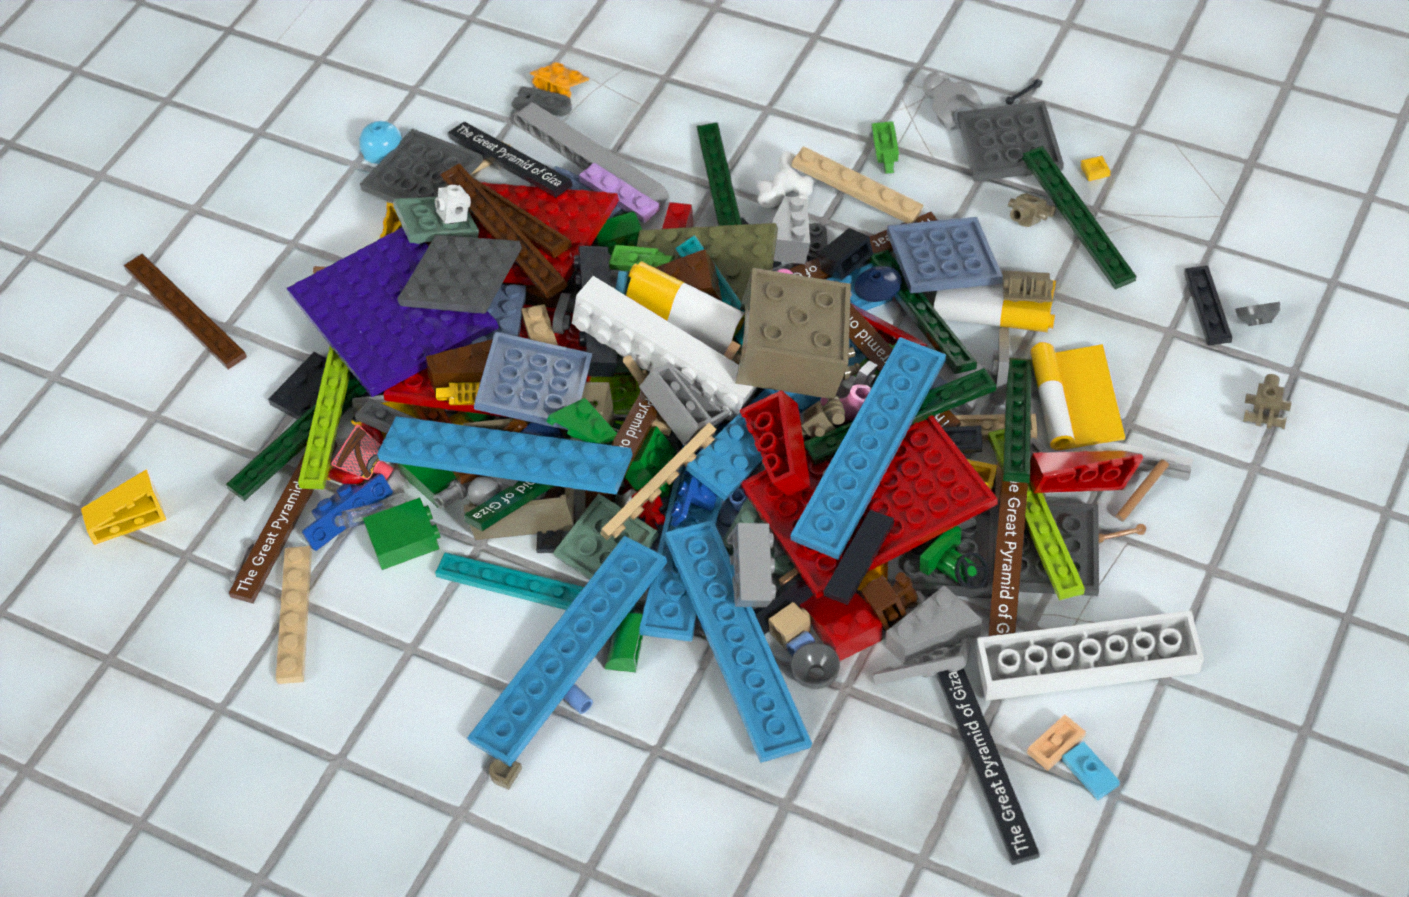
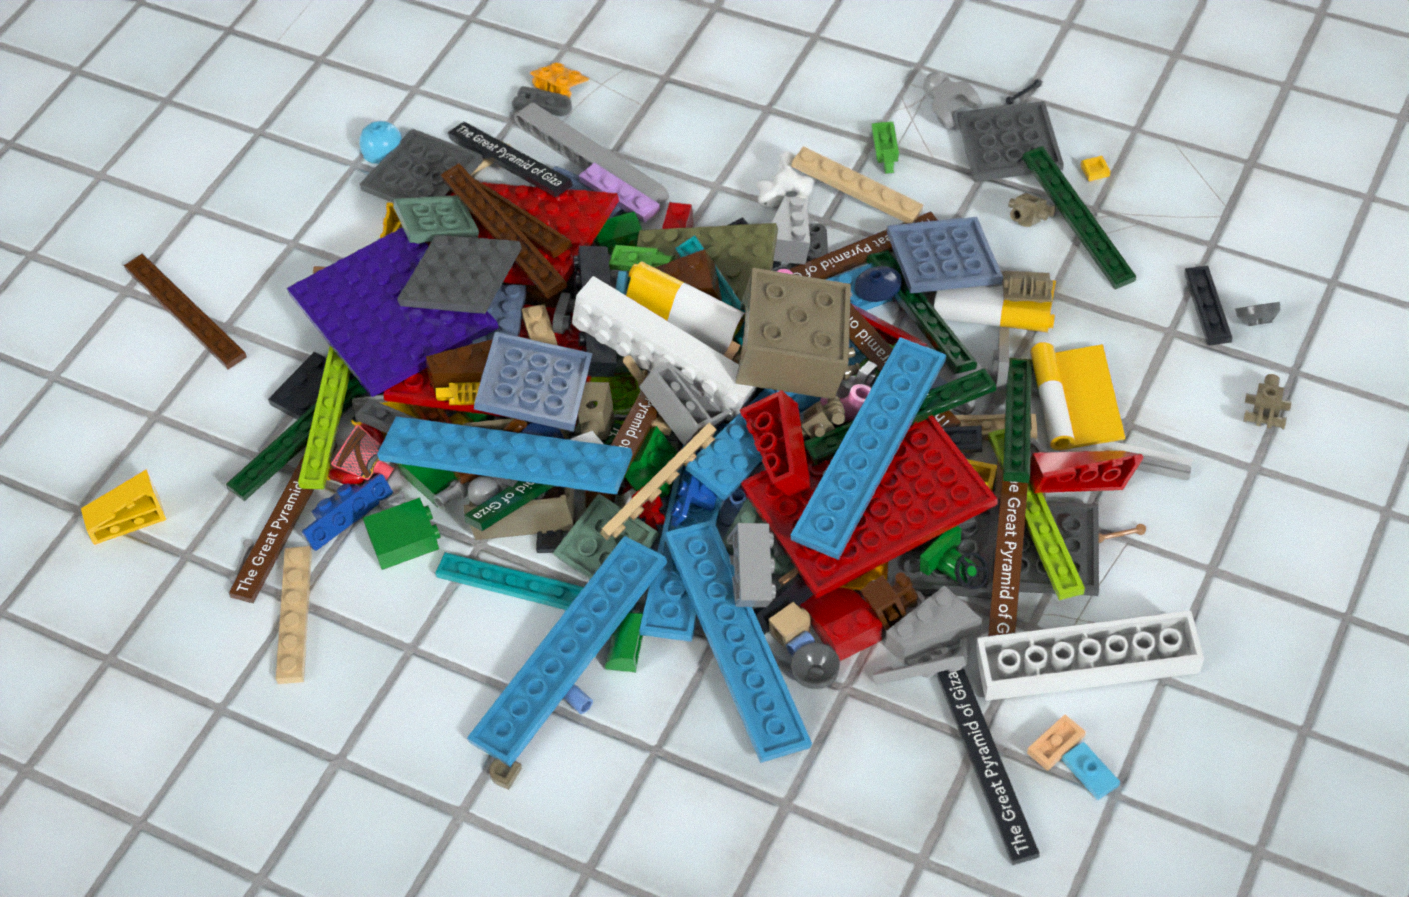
clear cylinder [335,502,385,529] -> none
white brick [435,185,471,224] -> none
green wing [547,397,617,444] -> none
dark green tile [696,122,742,226] -> none
black brick [817,228,873,280] -> none
black tile [823,510,894,605] -> none
medium nougat bar [1116,459,1169,522] -> none

